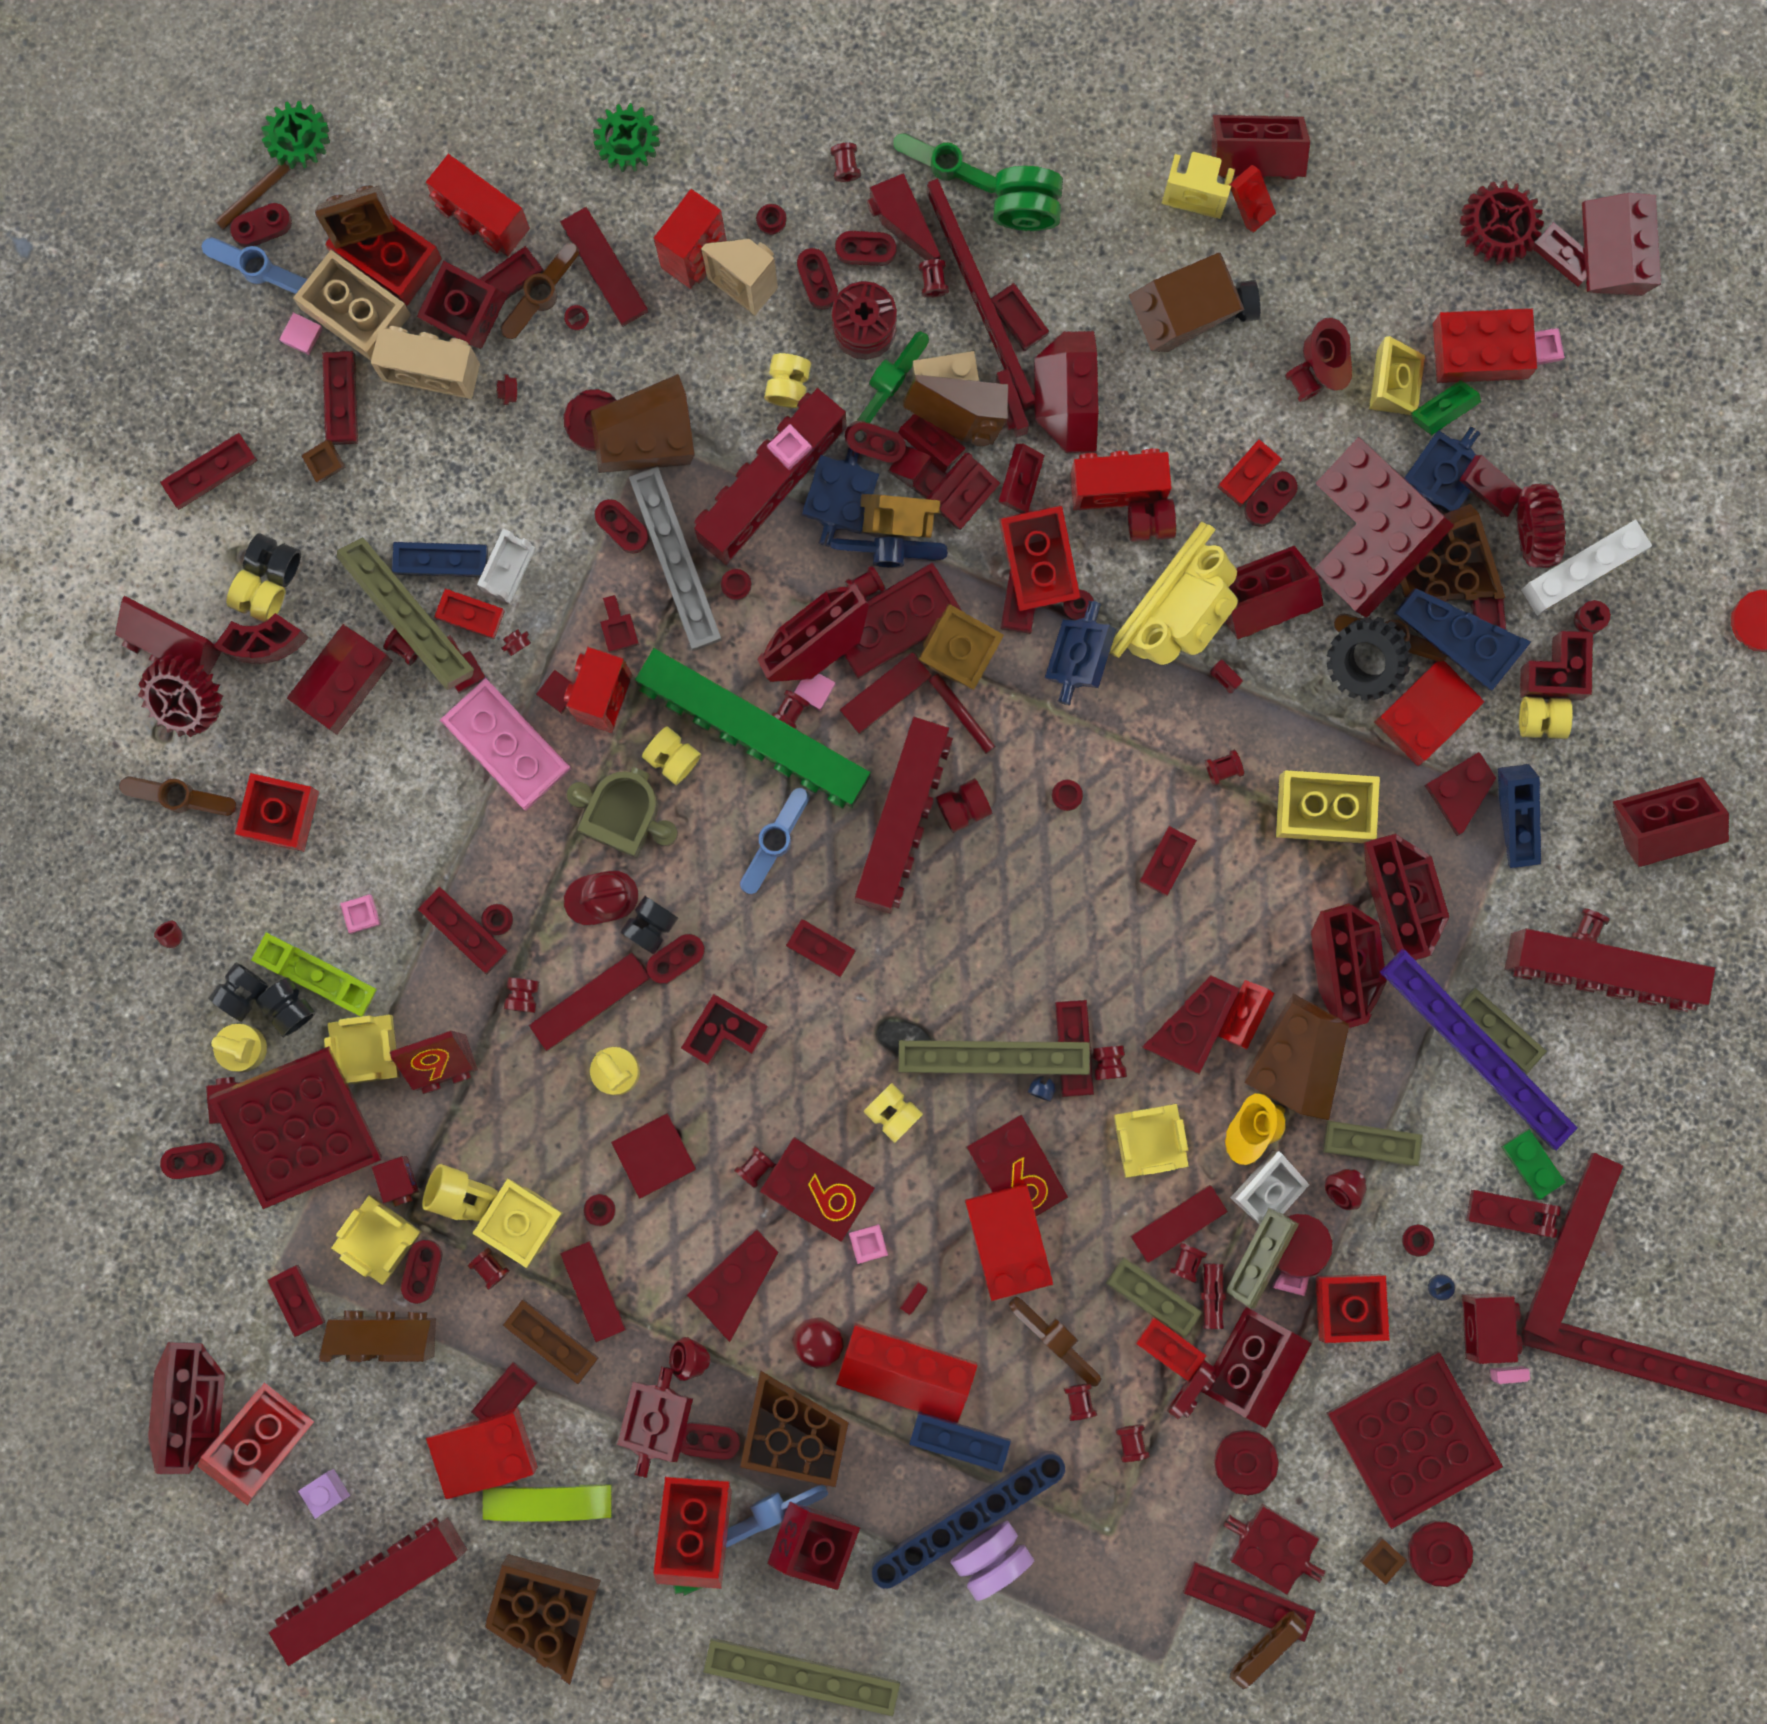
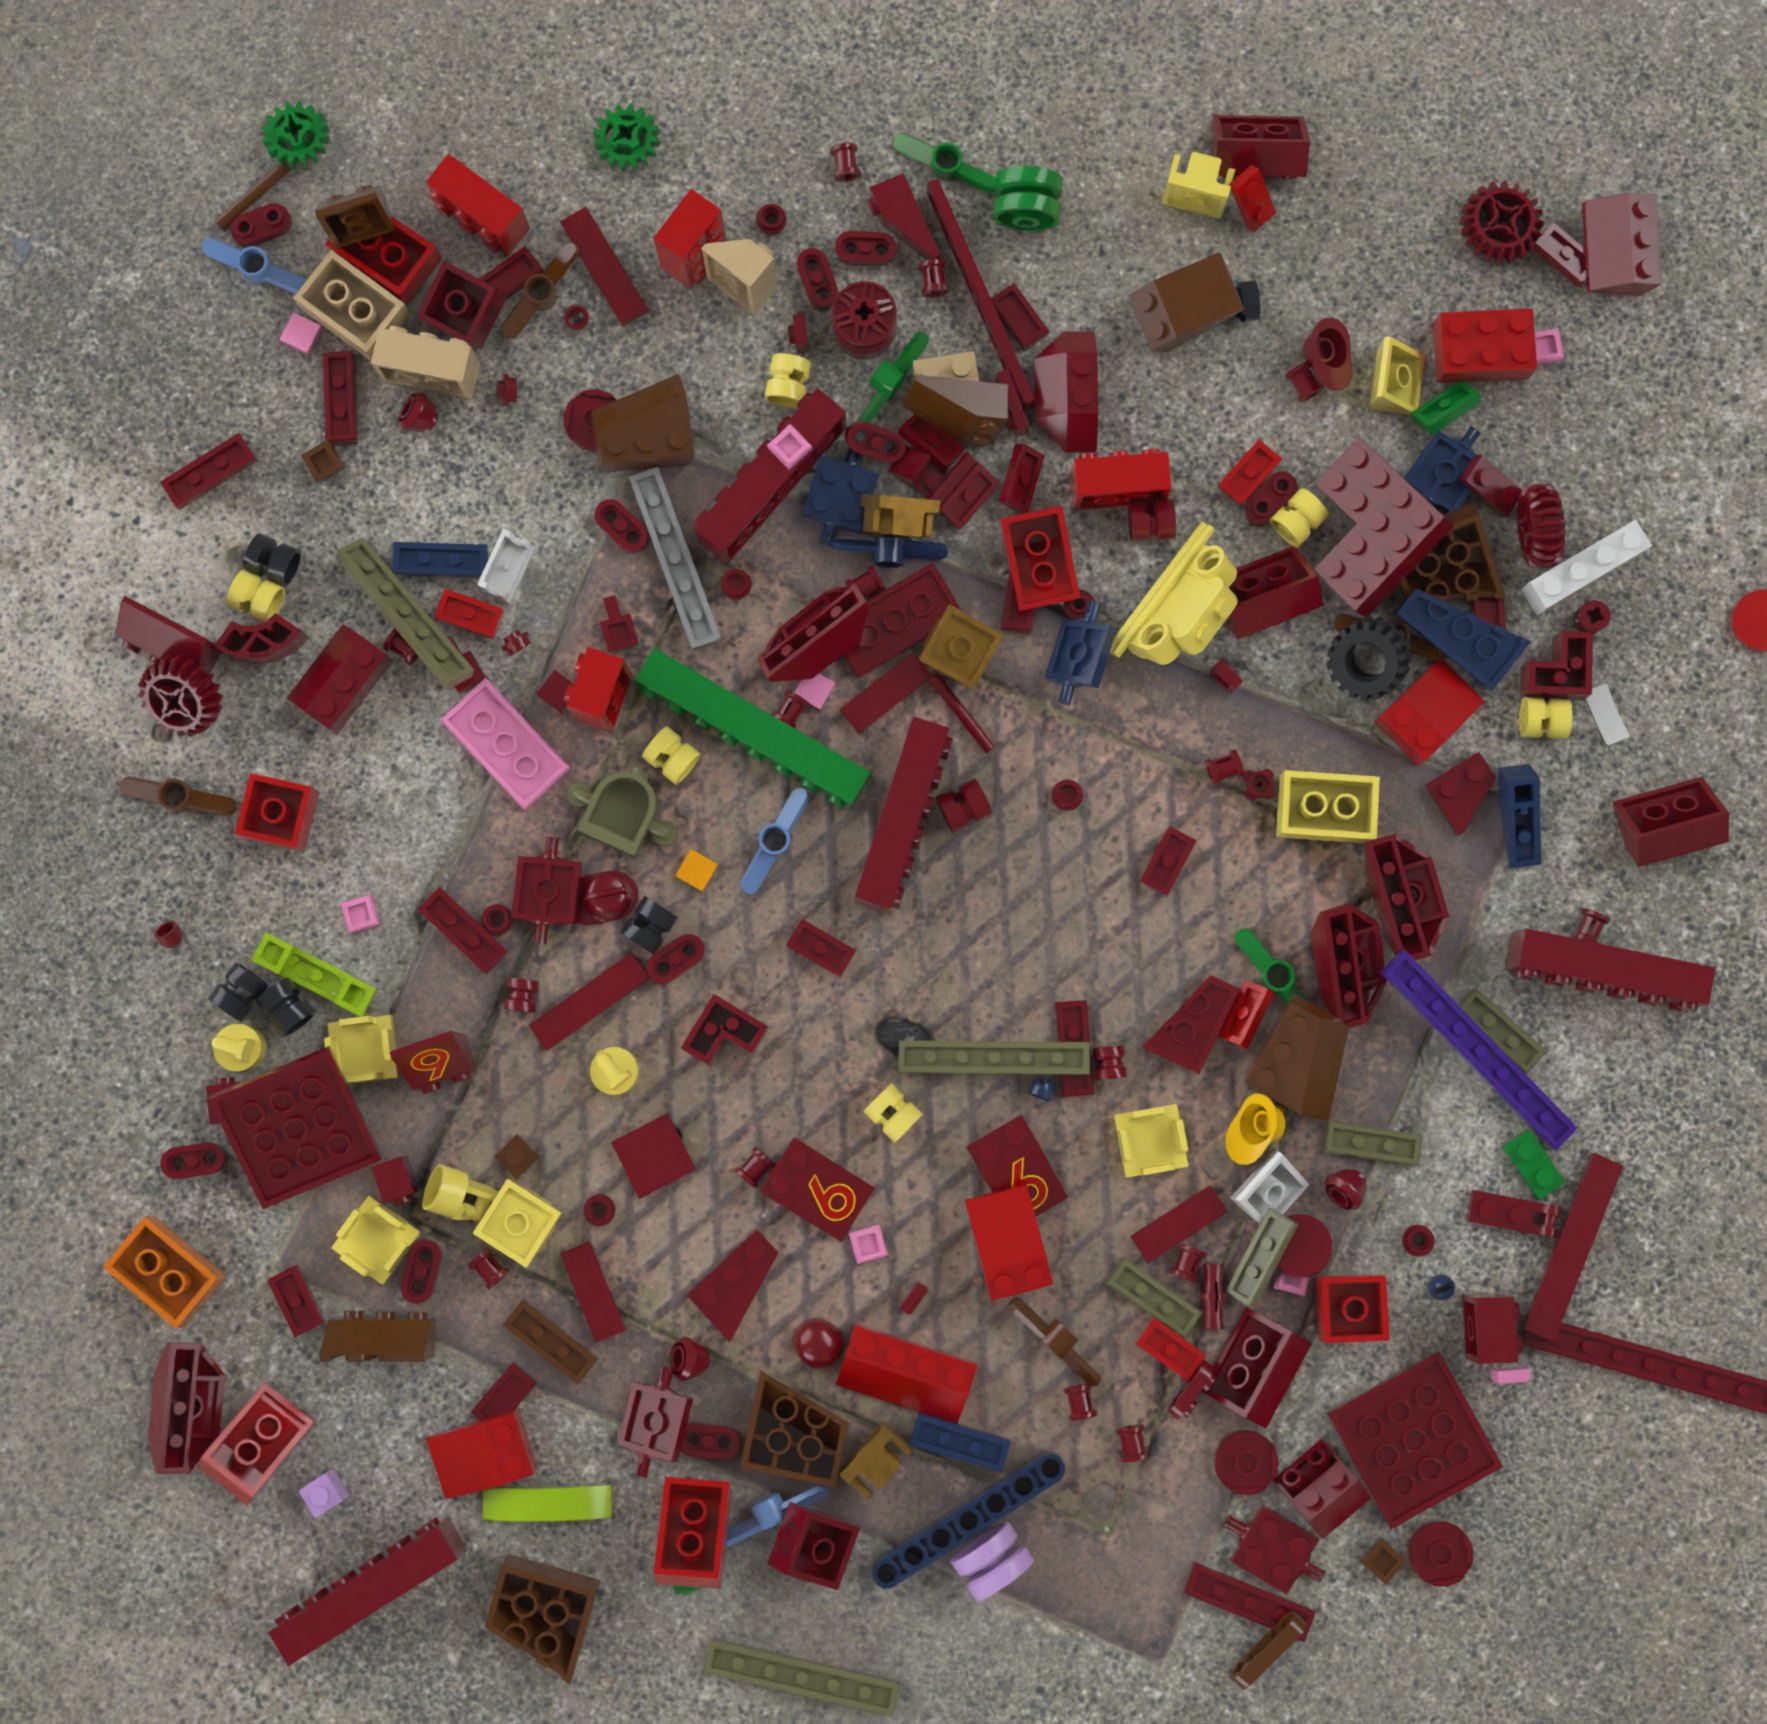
none -> orange brick [103,1216,227,1329]
none -> dark red cone [398,392,438,433]
none -> reddish brown plate [494,1134,540,1179]
none -> dark red plate [511,837,583,944]
none -> light orange tile [675,849,719,892]
none -> dark red plate [787,313,809,354]
none -> pearl gold panel [840,1420,913,1500]
none -> green piece [1235,928,1309,1004]
none -> dark red plate [1243,769,1276,801]
none -> light yellow wheel [1269,488,1329,548]
none -> dark red slope [1274,1439,1372,1540]
none -> white sticker [1586,684,1630,745]

